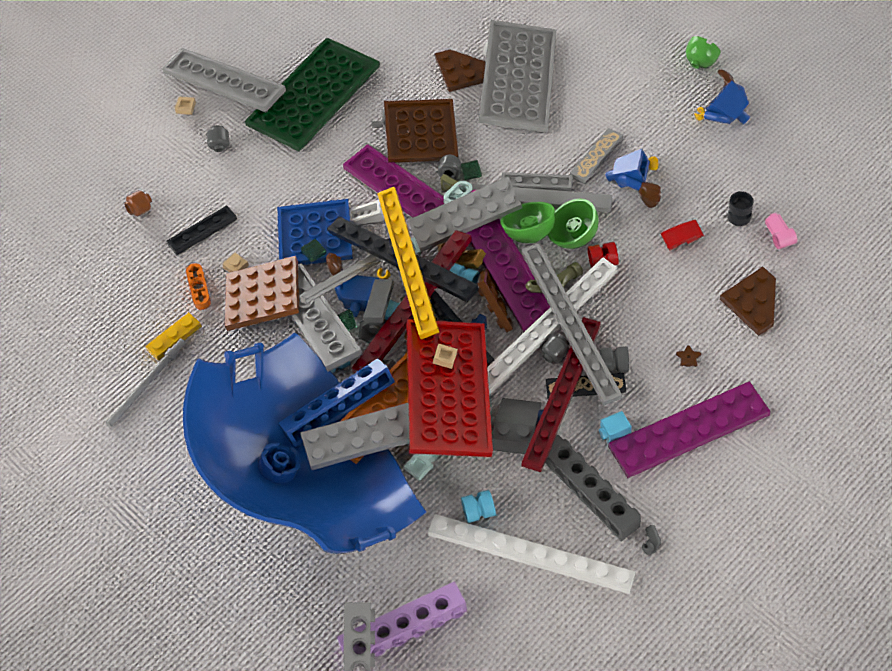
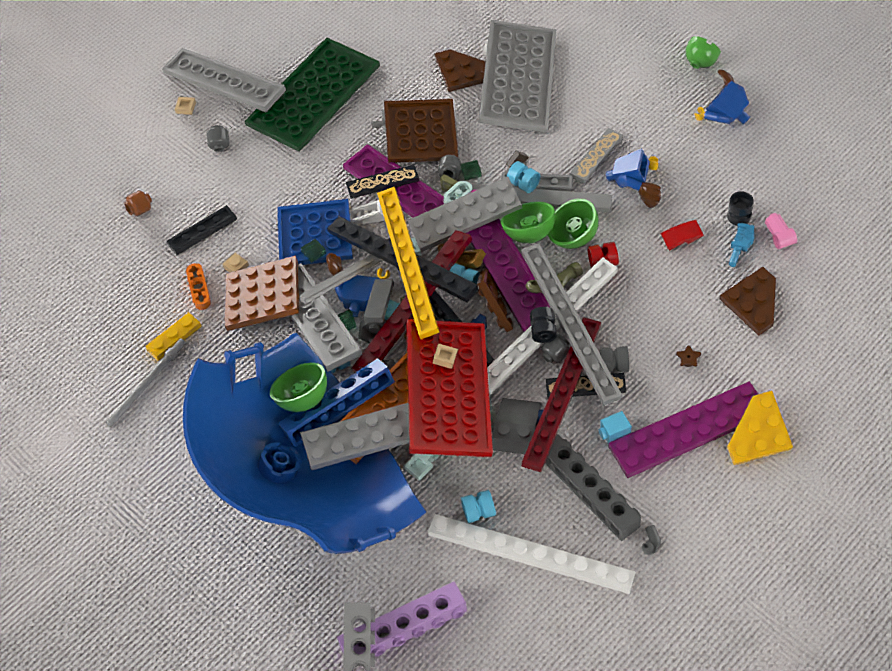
none -> bright green piece [270,363,327,412]
none -> black tile [346,165,419,199]
none -> tile [506,150,529,168]
none -> medium azure wheel [507,161,541,193]
none -> black wheel [530,307,557,343]
none -> yellow plate [727,391,793,465]
none -> dark azure piece [729,223,755,267]

